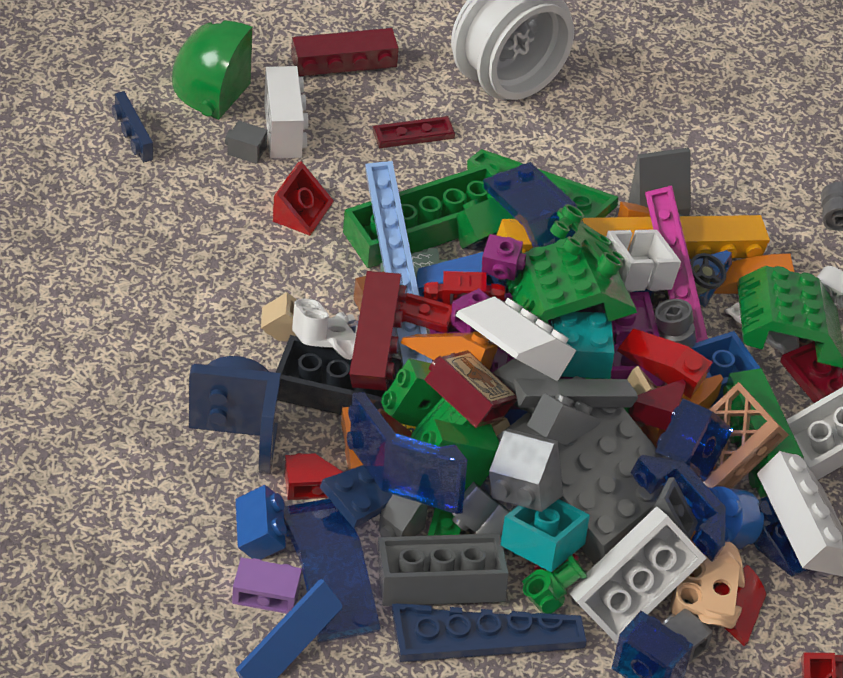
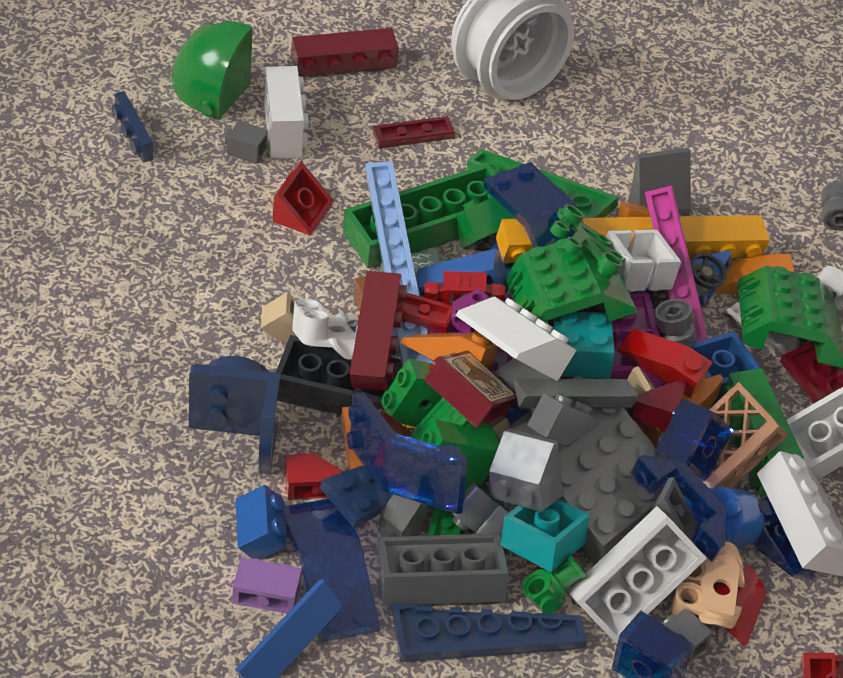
magenta brick [481,234,527,281] -> none

